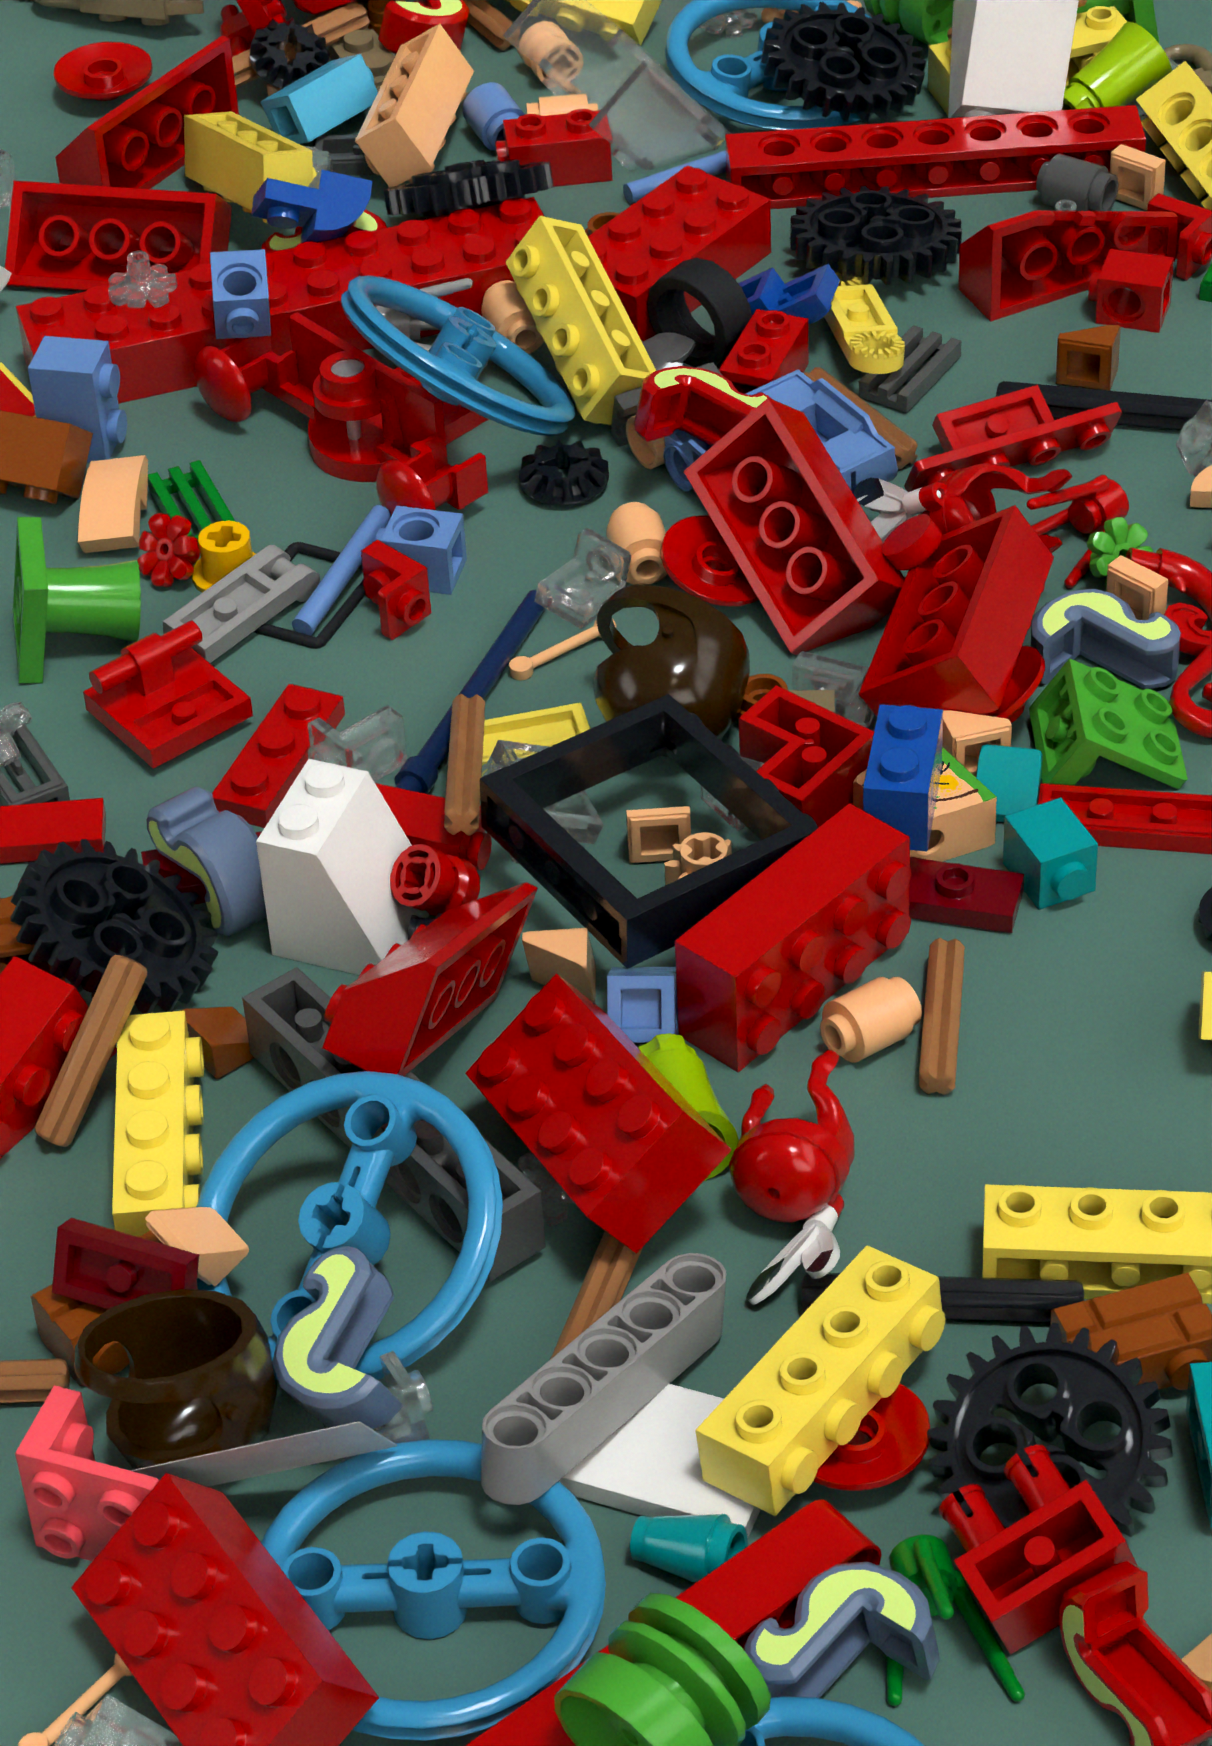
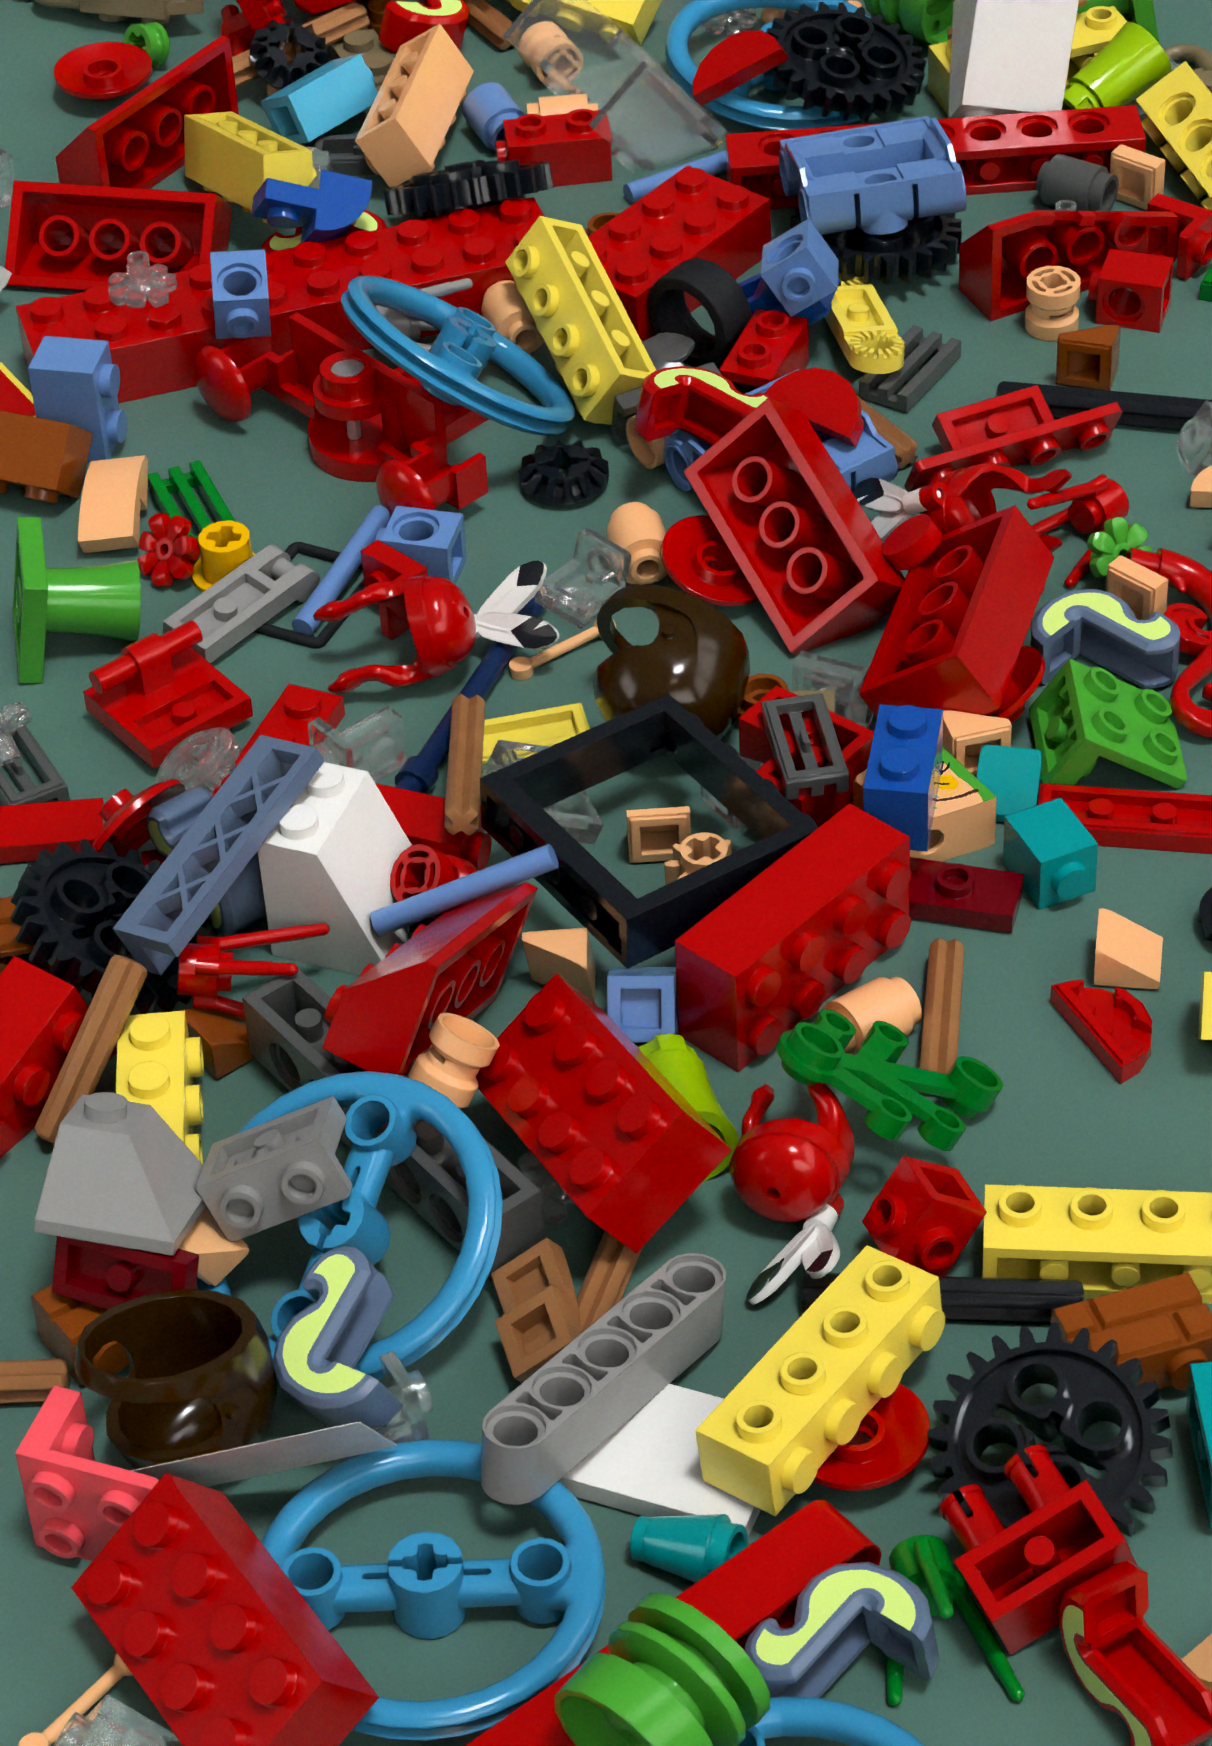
none -> light grey slope [34,1092,206,1256]
none -> red dish [92,779,186,857]
none -> sand blue fence [113,735,325,975]
none -> bright green bush [123,22,170,67]
none -> clear gear [154,727,242,792]
none -> red plant [177,923,330,1019]
none -> light grey bracket [195,1096,353,1241]
none -> red hair [313,560,559,694]
none -> medium blue bar [370,844,559,936]
none -> light nougat wheel [408,1013,500,1108]
none -> medium nougat slope [491,1237,581,1383]
none -> red tile [693,30,789,106]
none -> medium blue brick [760,218,839,317]
none -> dark grey tile [761,693,849,800]
none -> red tile [764,368,864,447]
none -> green plant [776,1009,1003,1151]
none -> medium blue piece [779,116,967,235]
none -> red brick [862,1156,987,1276]
none -> light nougat wheel [1025,266,1080,342]
none -> red tile [1050,980,1152,1084]
none -> light nougat slope [1093,908,1163,990]

